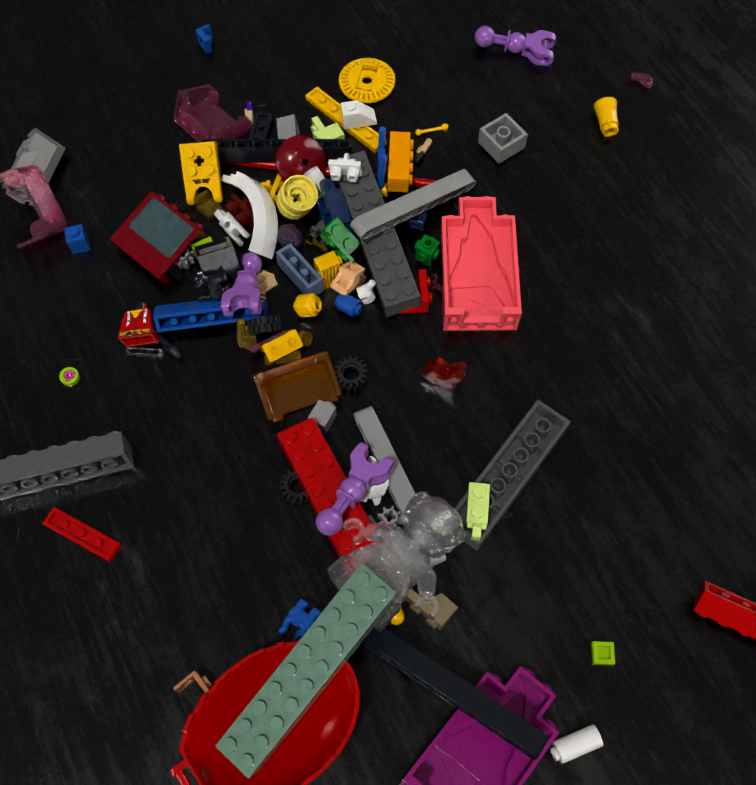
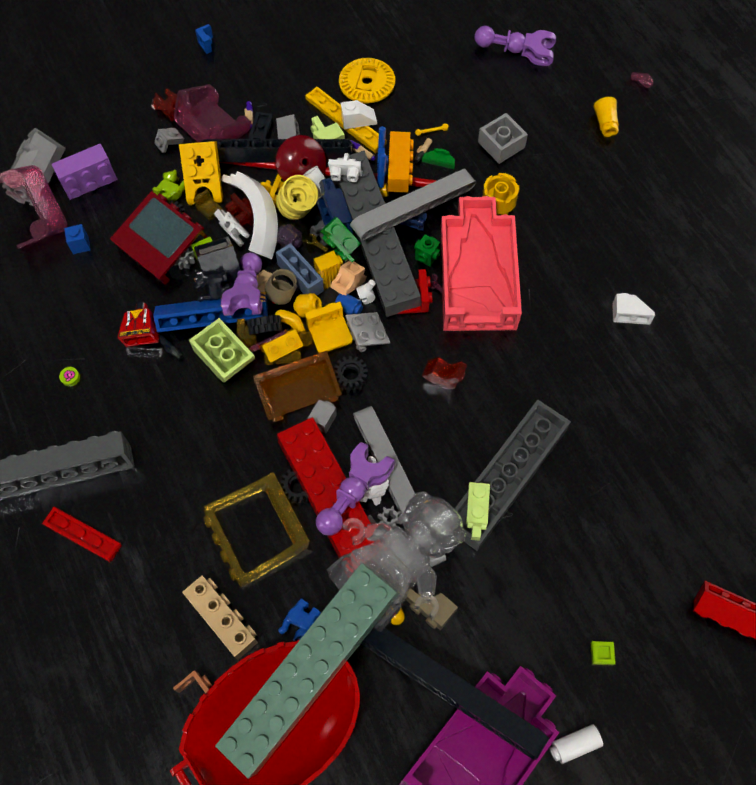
none -> medium lavender brick [52,144,117,200]
none -> clear red animal [152,89,188,121]
none -> lime animal [152,170,185,203]
none -> light grey bracket [155,128,184,153]
none -> tan brick [182,575,258,660]
none -> yellowish green brick [189,318,255,382]
none -> clear yellow windscreen [203,472,310,588]
none -> dark tan helmet [265,269,297,305]
none -> yellow arm [275,310,306,336]
none -> yellow bracket [305,302,353,354]
none -> light grey hinge [345,312,390,352]
none -> piece [350,140,375,161]
none -> green tile [422,148,455,169]
none -> yellow brick [482,173,519,215]
none -> white slope [613,293,655,325]

